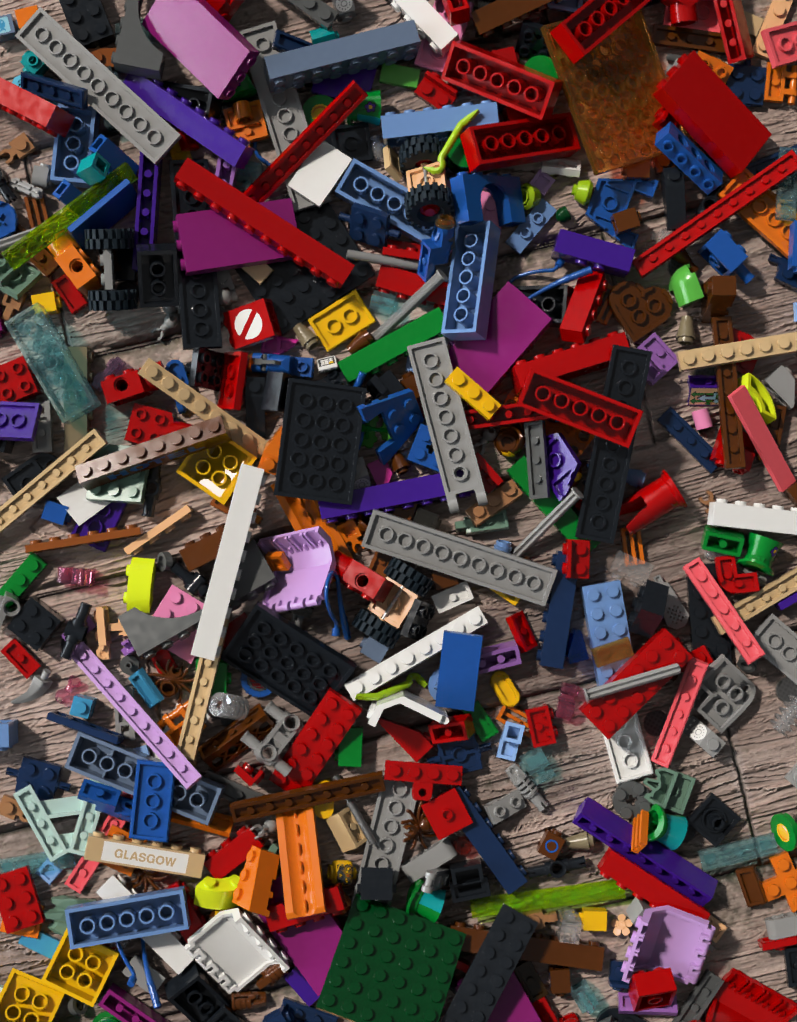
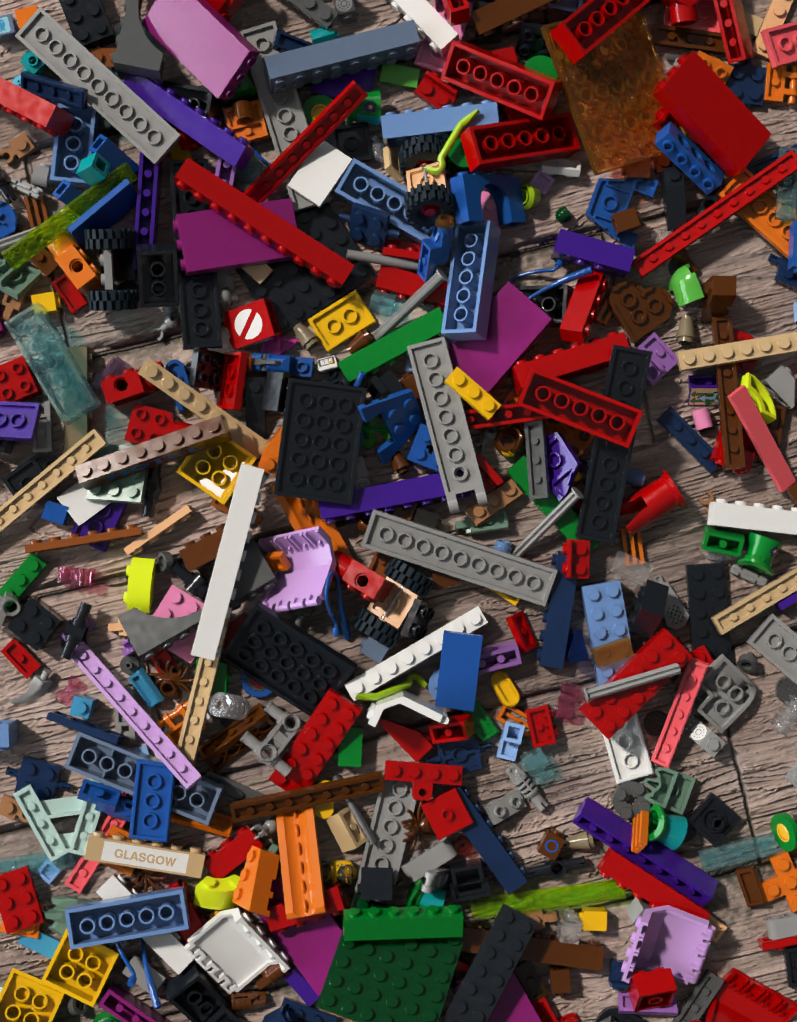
light nougat hinge [94,606,112,660] -> none
red bracket [233,761,266,787] -> none
orange plate [336,519,365,553] -> none
dark pink tile [367,459,392,485] -> none
white plate [431,581,474,614] -> none
medium blue plate [505,198,557,255] -> none
lime cone [571,180,594,206] -> none
clear light blue brick [571,979,599,1014] -> none
light nougat plant [611,914,633,936] -> none
coral tile [682,557,765,665] -> none
blue brick [697,229,755,284] -> none
red plate [714,556,760,595] -> none
none -> green brick [343,905,464,941]

